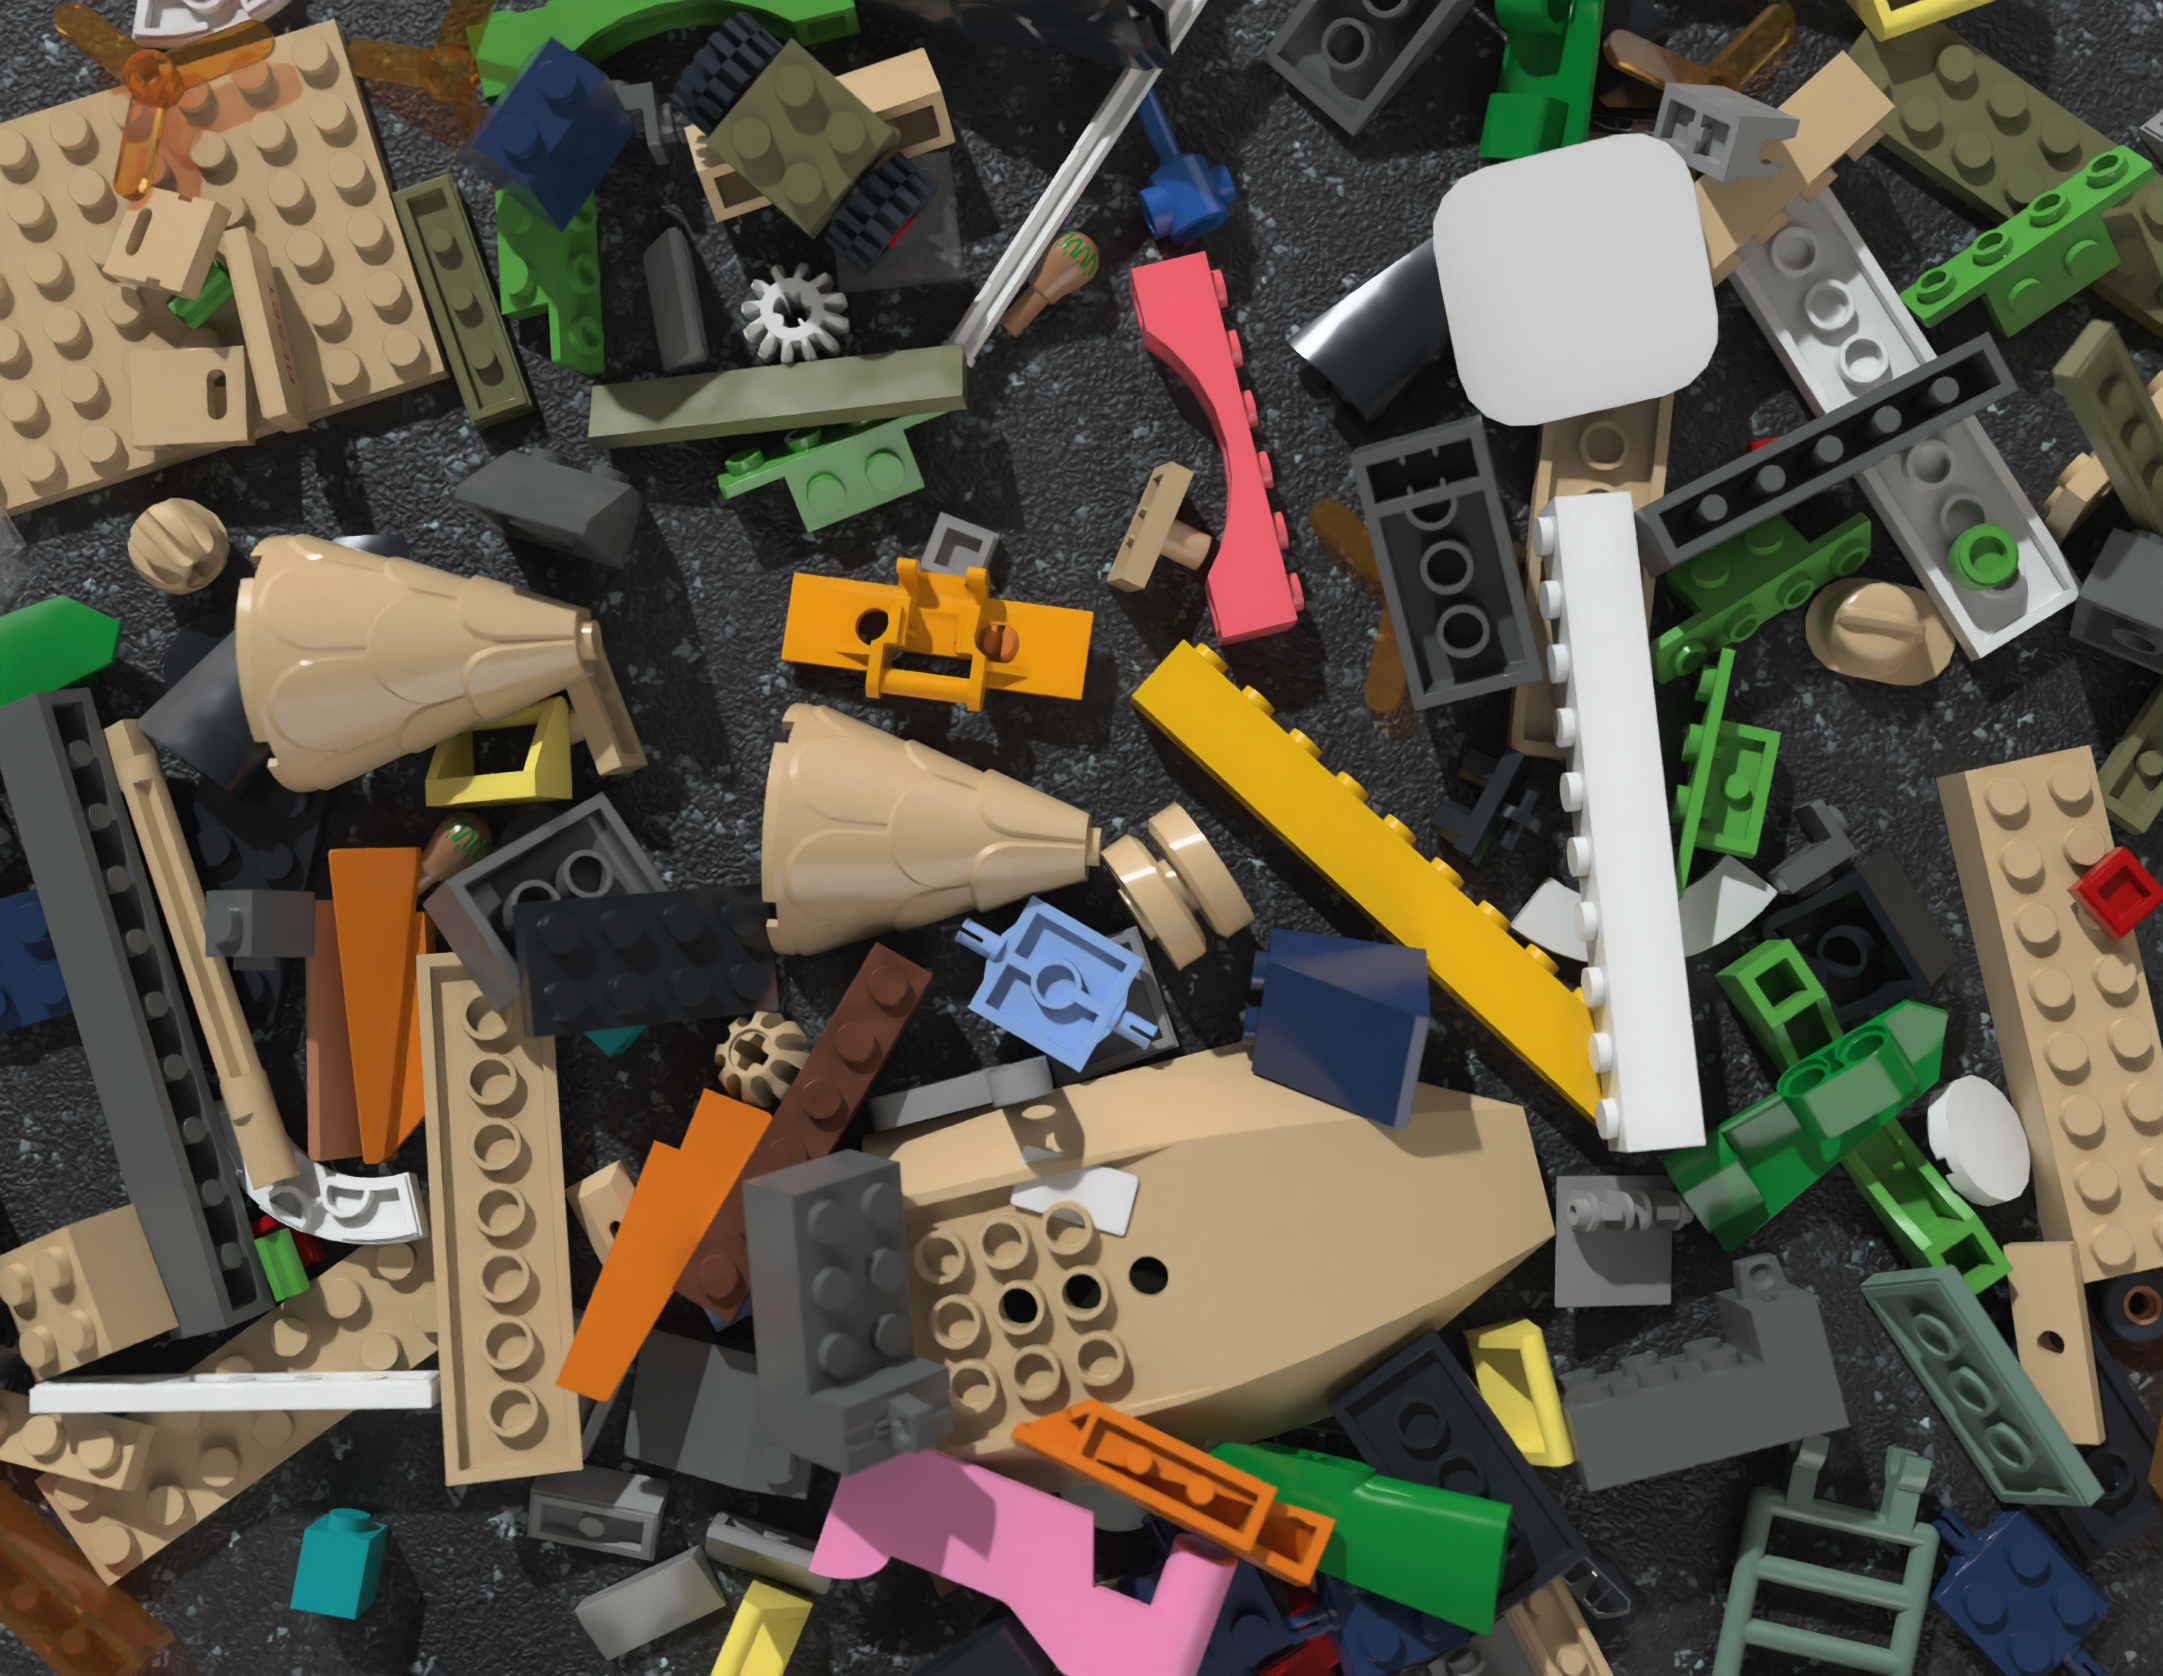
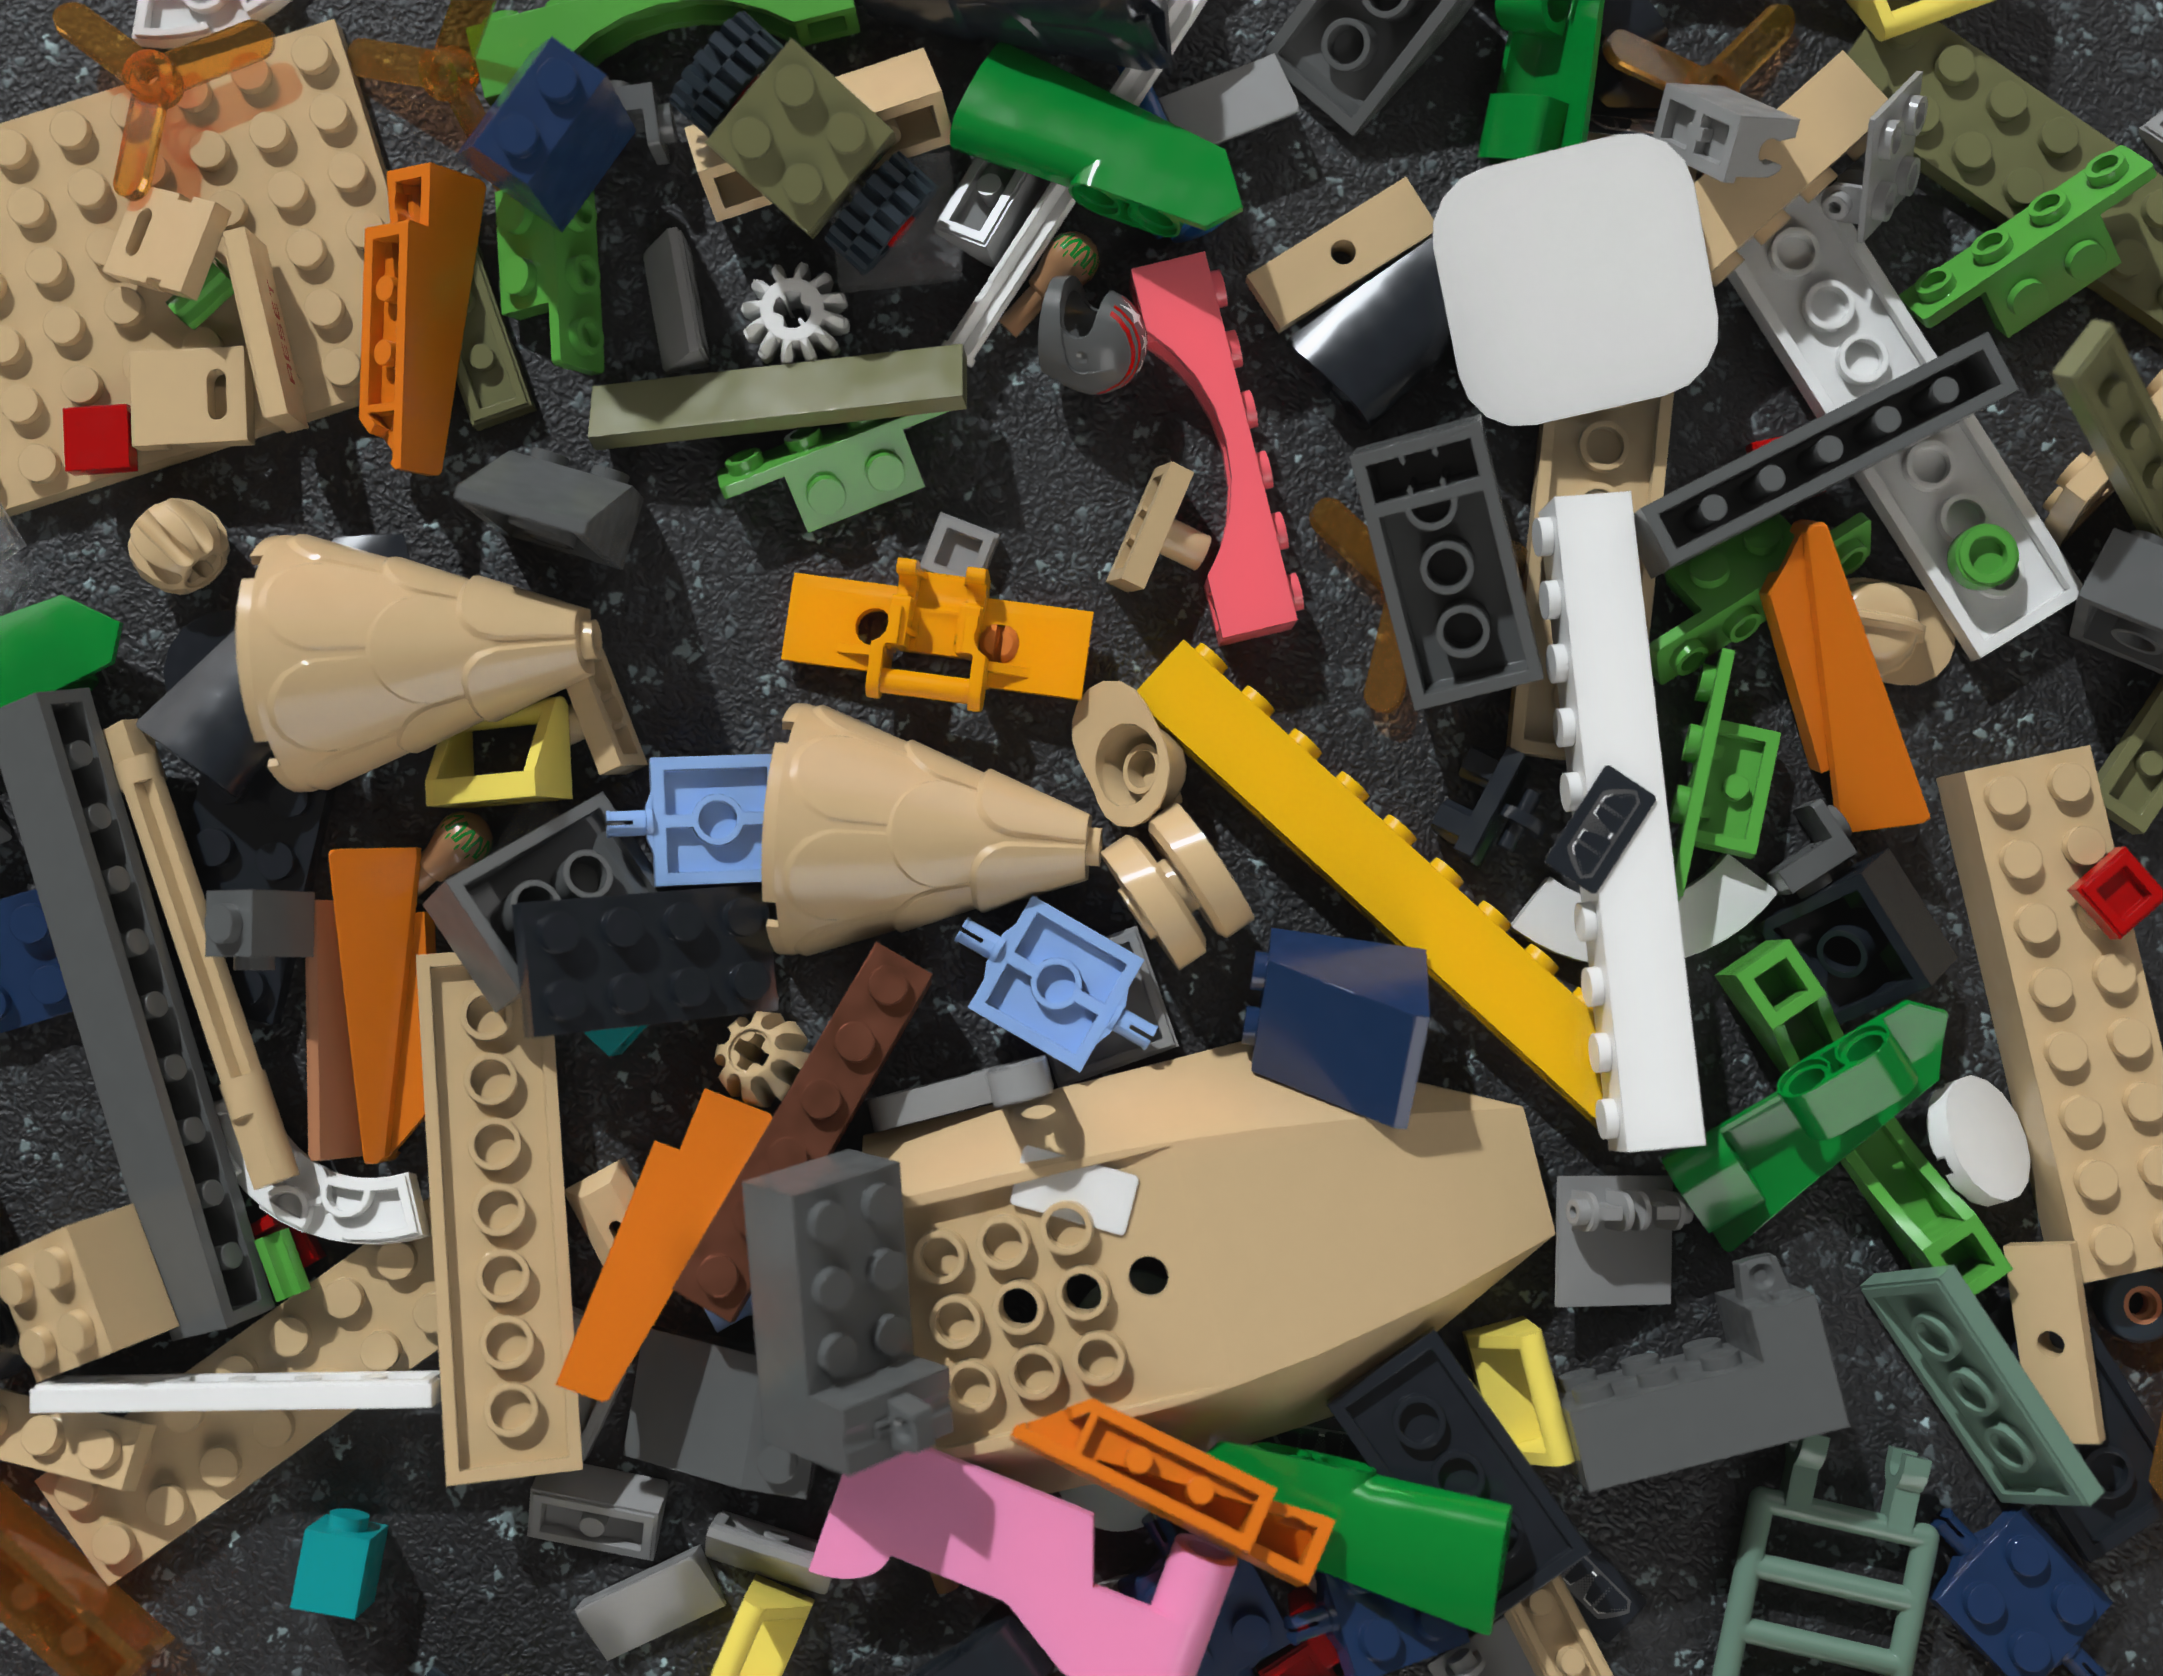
none -> red tile [63,404,138,476]
none -> orange wedge [359,162,486,476]
none -> light blue plate [606,754,772,888]
none -> light grey slope [933,157,1051,268]
none -> green panel [950,42,1243,237]
none -> dark grey helmet [1038,275,1148,396]
none -> tan piece [1072,681,1187,827]
none -> light grey slope [1158,53,1301,145]
none -> tan tile [1245,177,1434,334]
none -> black sticker [1545,765,1656,894]
none -> orange wedge [1759,519,1930,832]
none -> light grey hinge [1821,71,1928,243]

